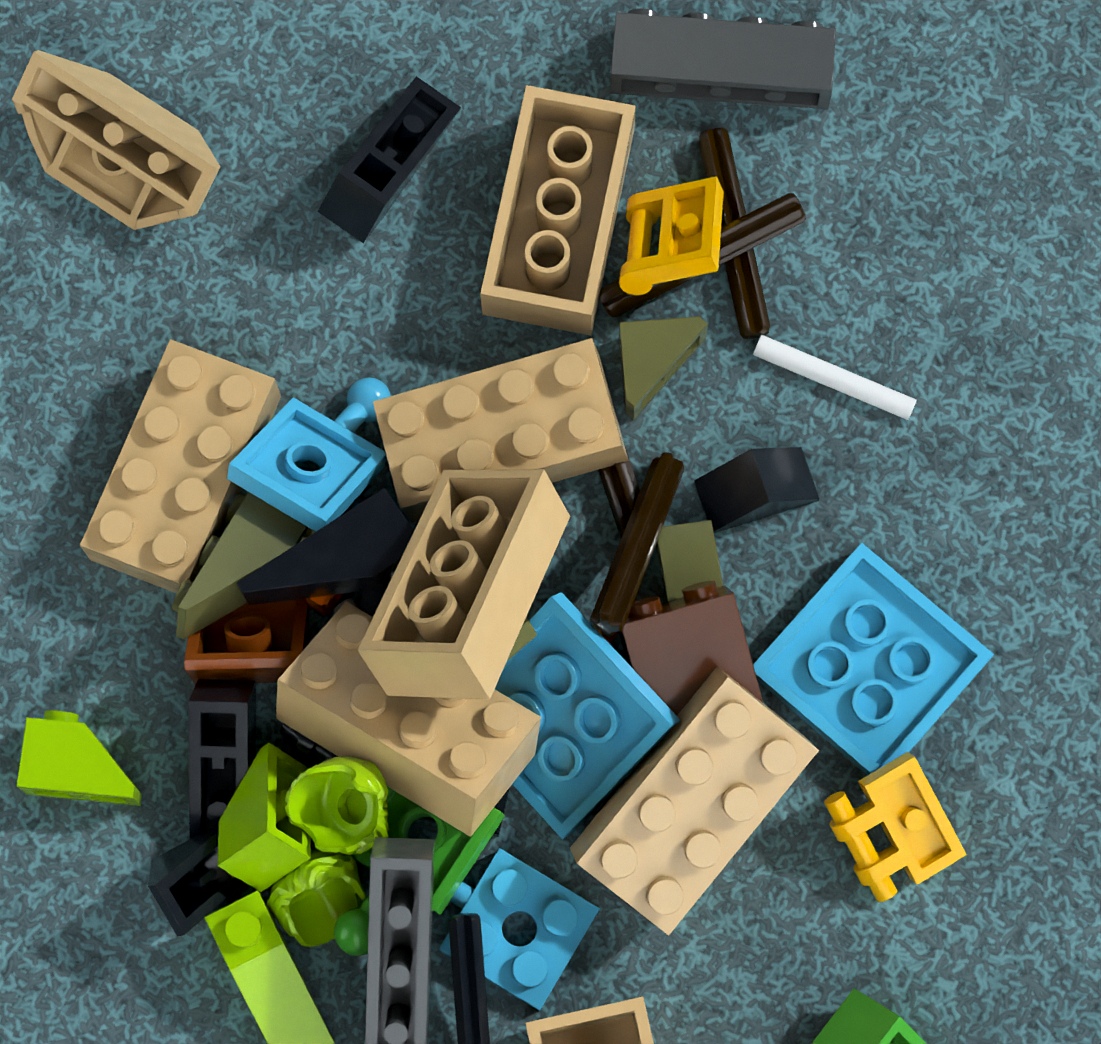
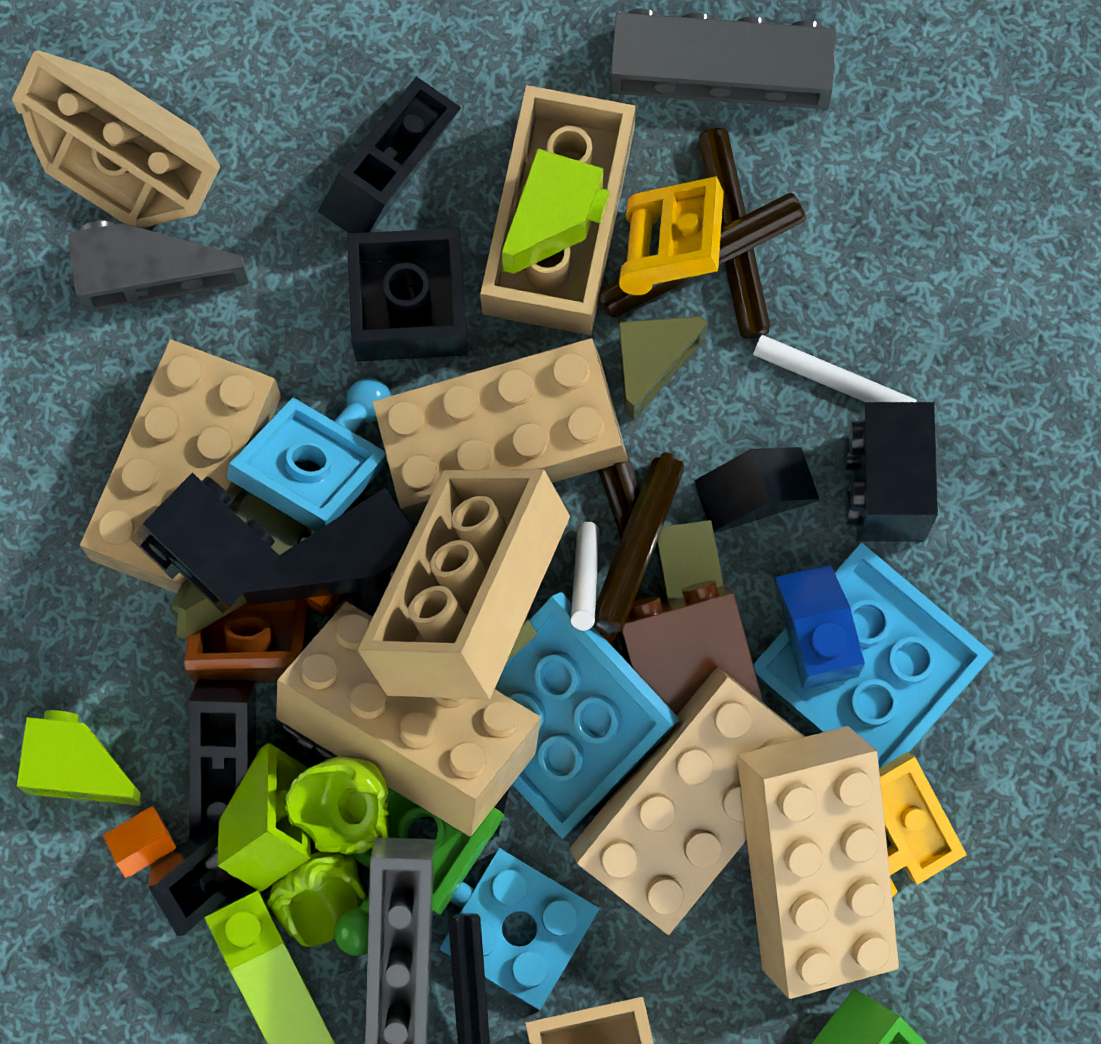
none -> flat silver slope [67,221,249,312]
none -> orange tile [103,805,176,879]
none -> black brick [130,472,280,614]
none -> black brick [347,227,468,362]
none -> lime slope [502,149,610,274]
none -> white bar [571,522,599,631]
none -> tan brick [737,726,899,999]
none -> blue slope [774,565,865,690]
none -> black brick [844,402,938,542]

